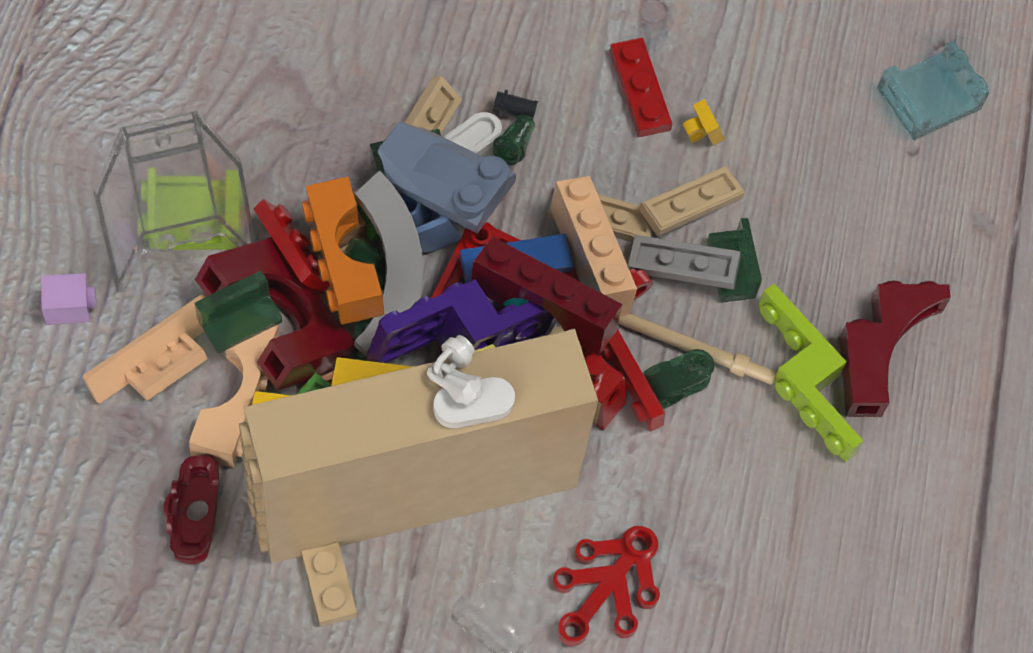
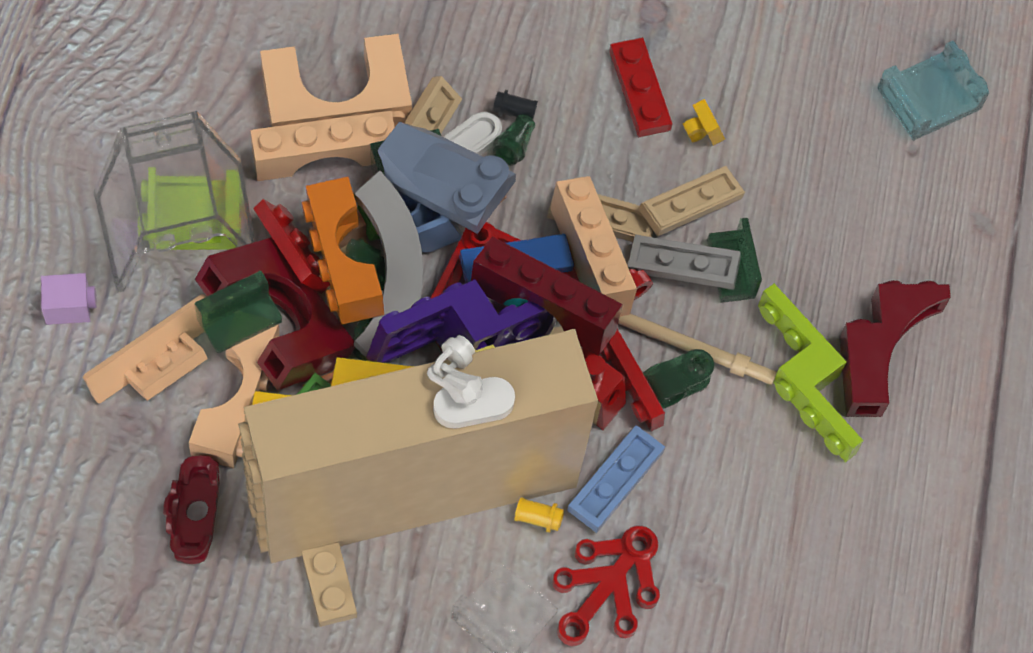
none -> light nougat arch [250,111,395,181]
none -> light nougat arch [260,34,412,127]
none -> yellow pin [514,497,564,533]
none -> medium blue plate [567,425,665,533]

